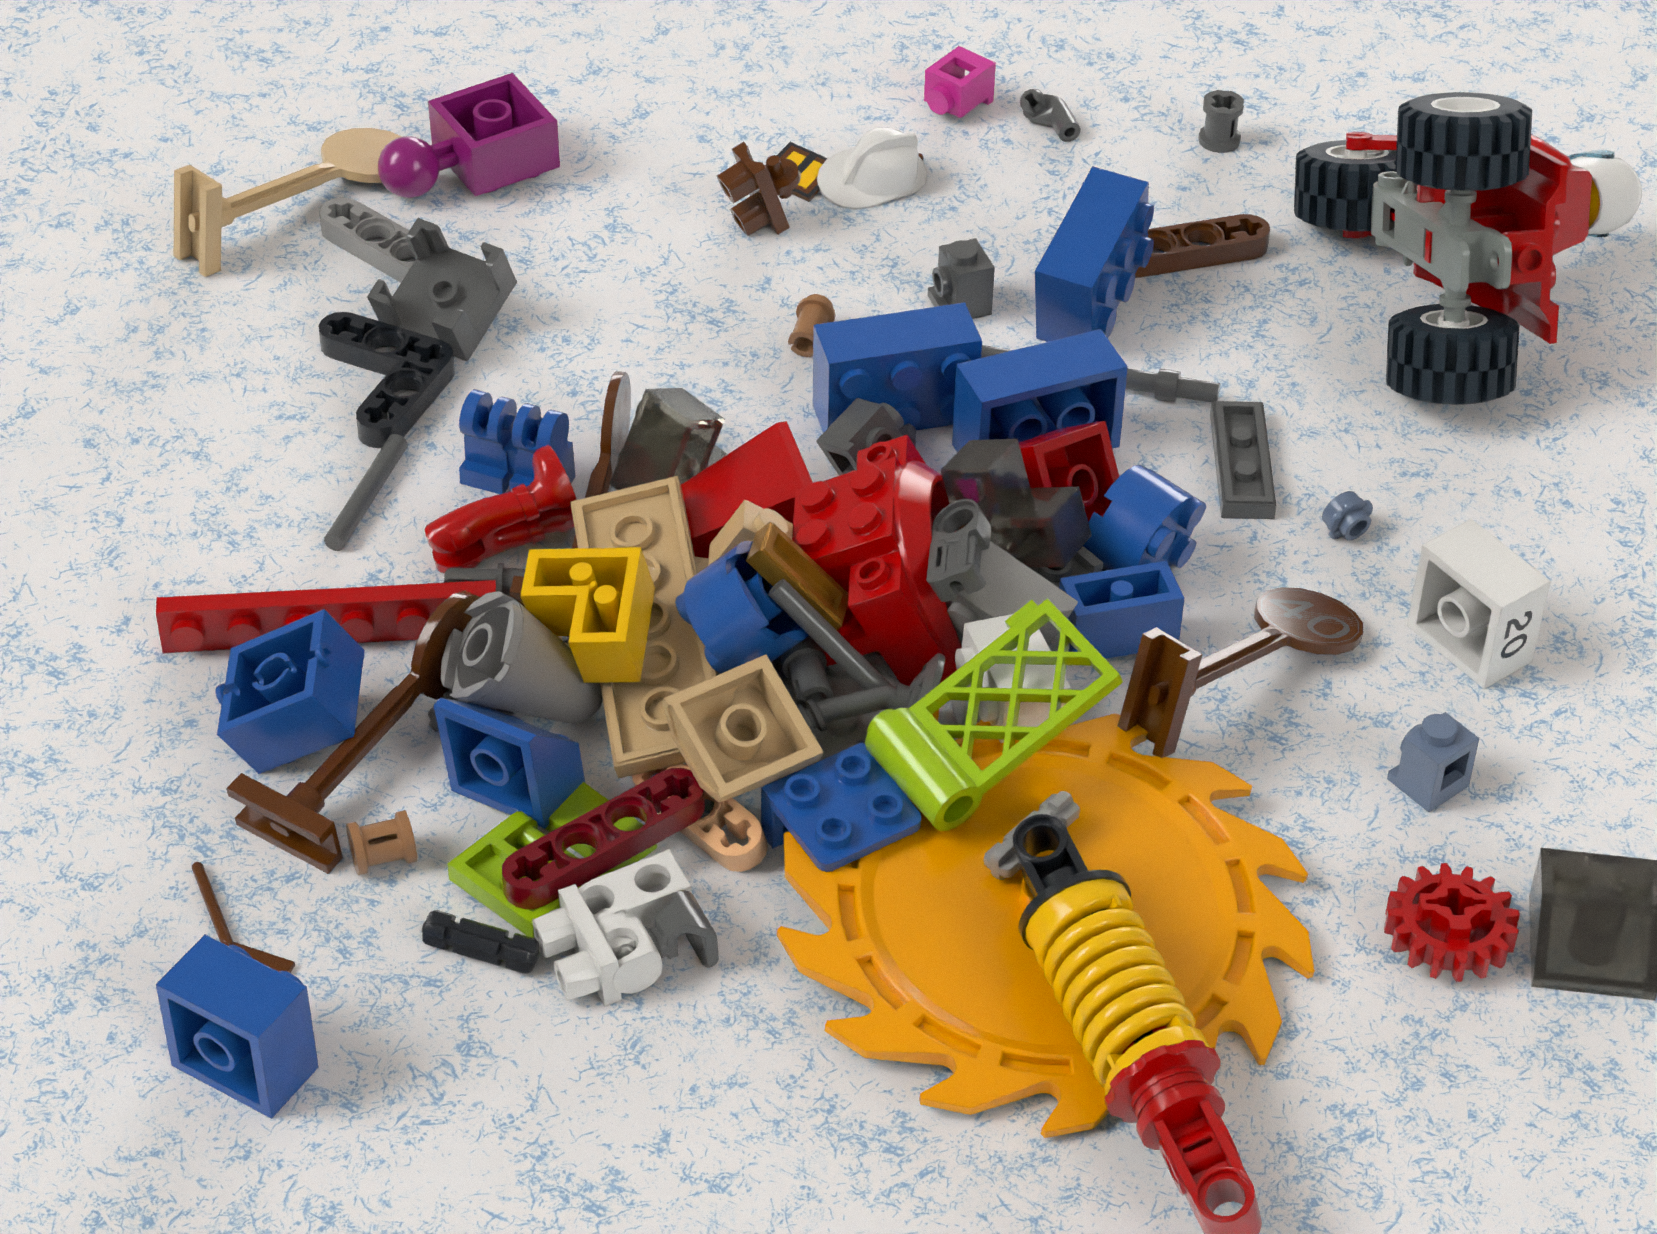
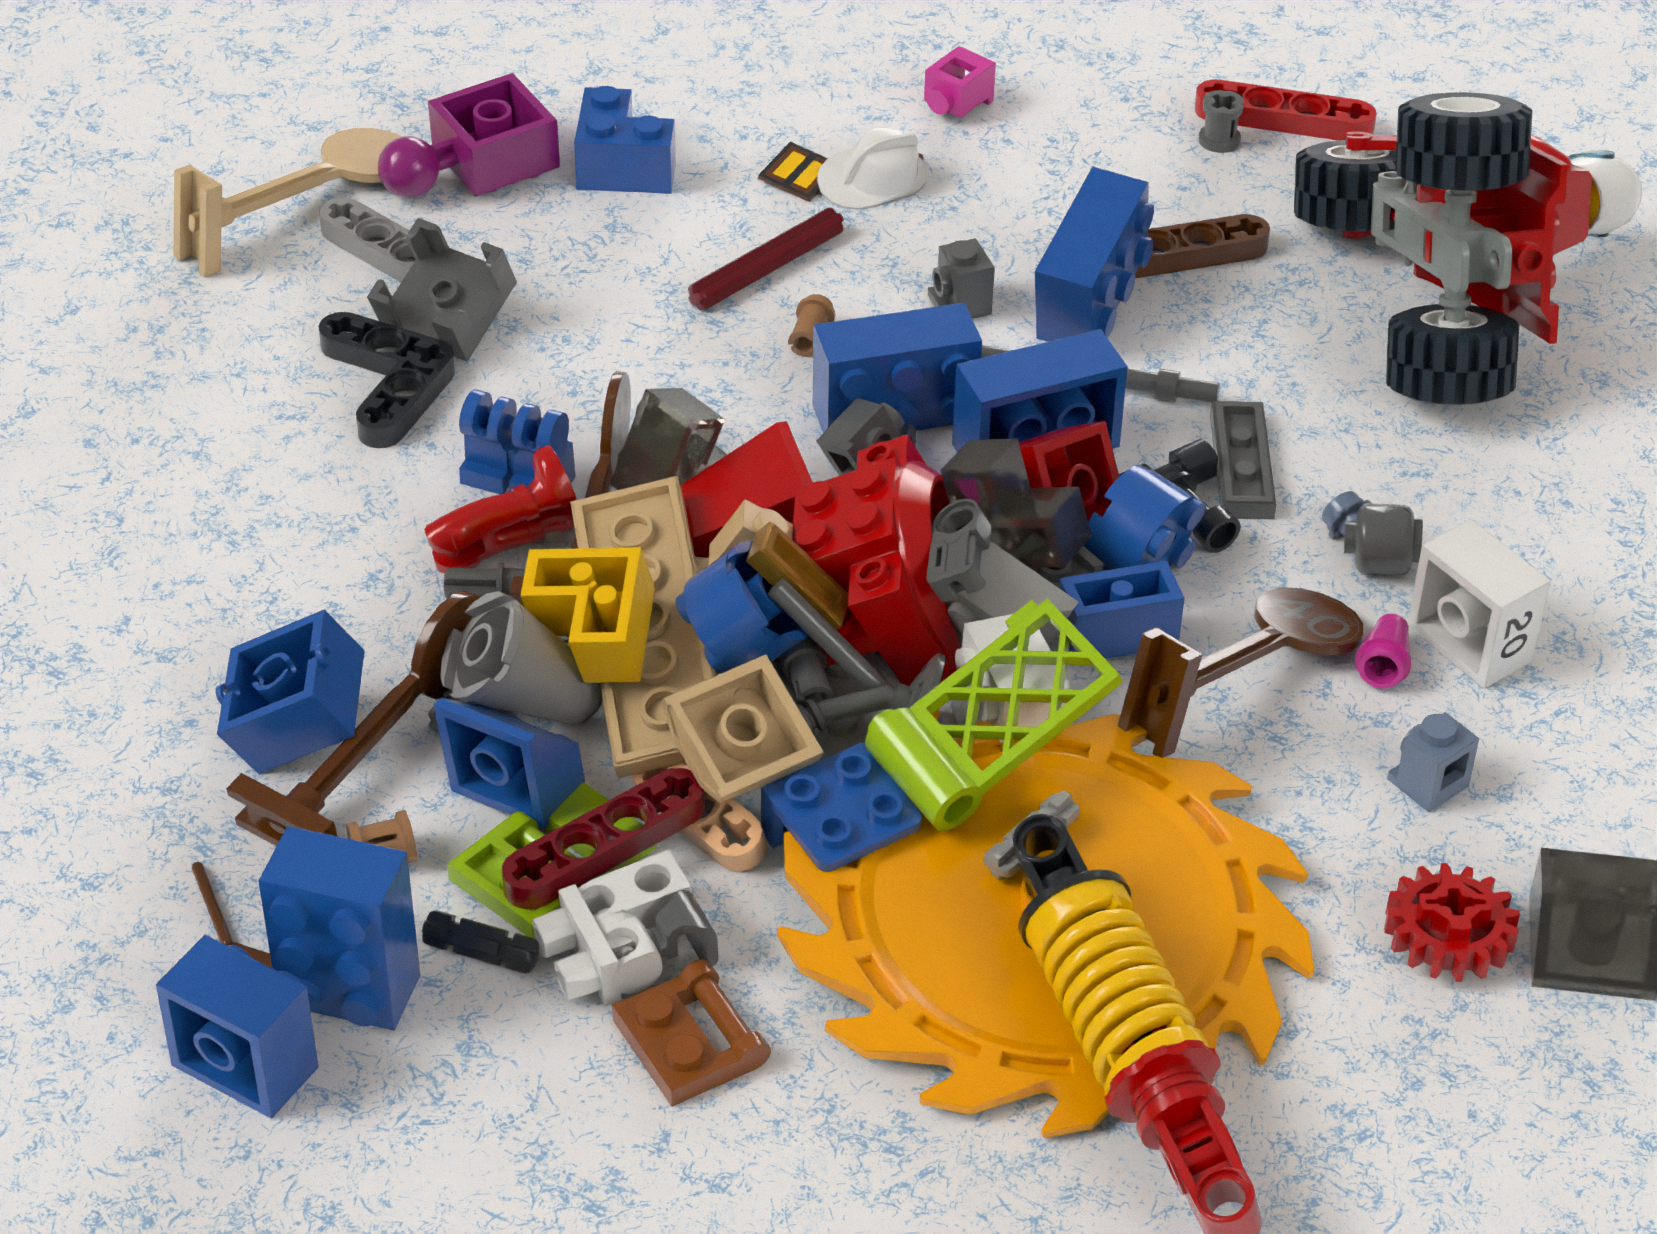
red plate [156,580,496,653] -> none
dark grey bar [324,434,408,551] -> none
reddish brown hips [716,142,801,236] -> none
dark grey arm [1020,89,1081,142] -> none
none -> blue brick [258,826,420,1031]
none -> blue brick [574,86,676,194]
none -> dark orange plate [612,959,771,1107]
none -> dark red axle [688,208,844,310]
none -> black bar [1119,439,1241,553]
none -> red beam [1194,79,1377,141]
none -> dark grey head [1344,503,1423,575]
none -> dark pink cone [1355,613,1411,689]

